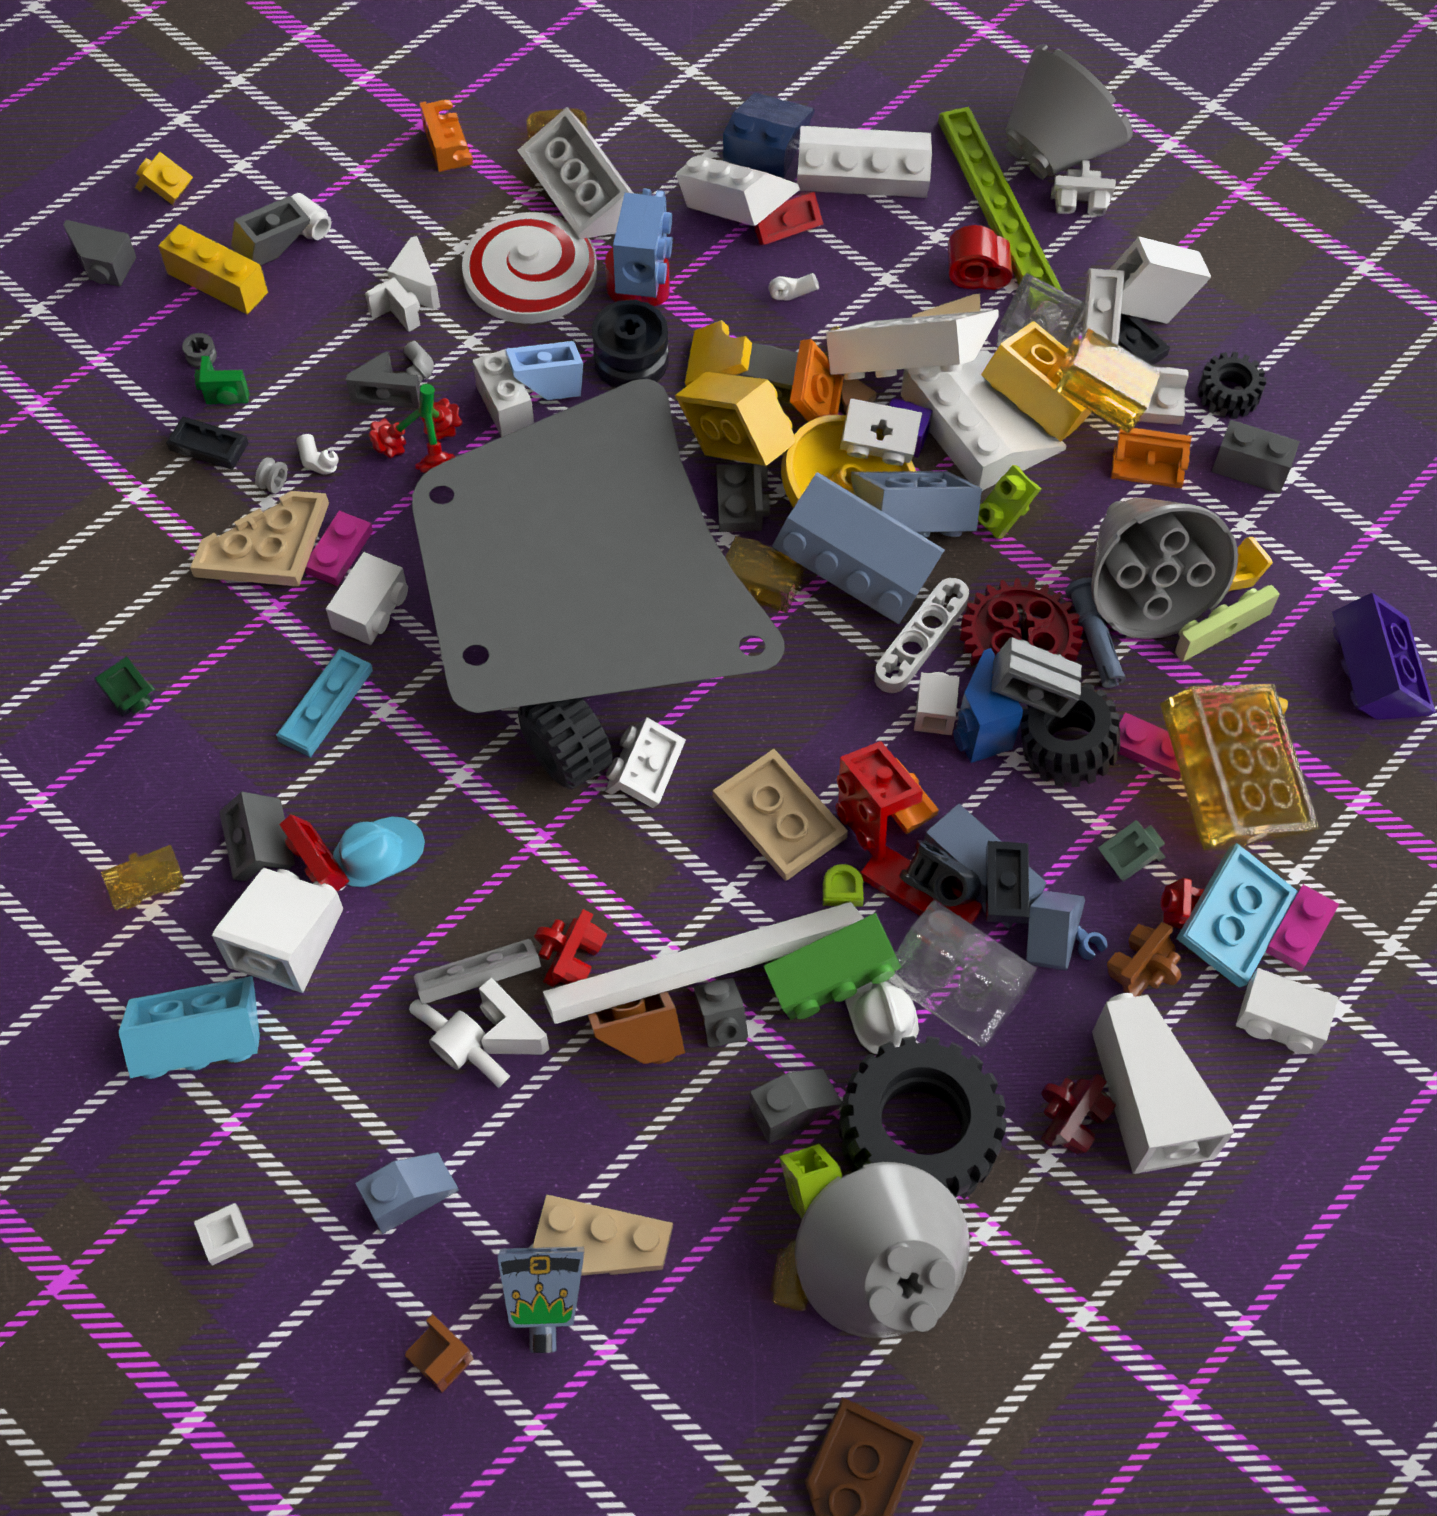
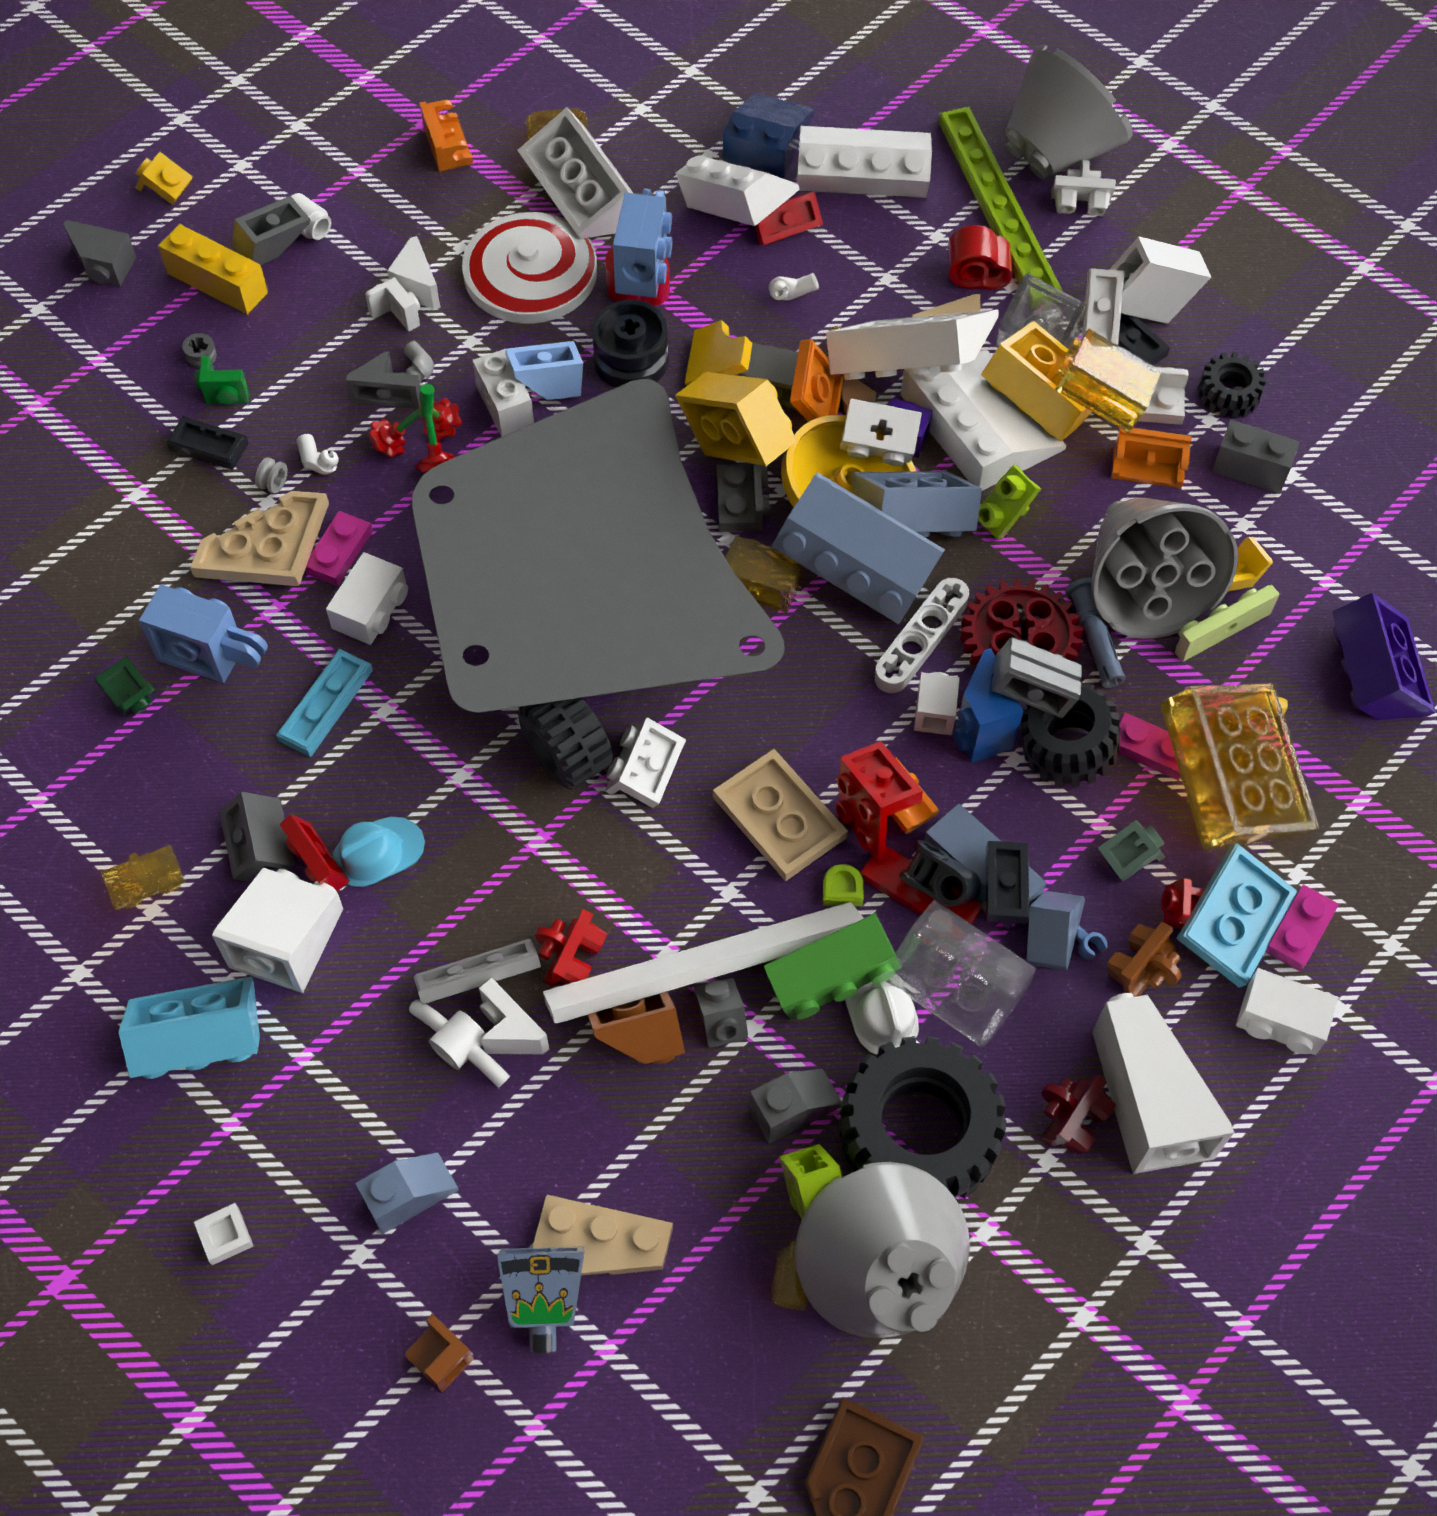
none -> medium blue brick [139,584,268,683]

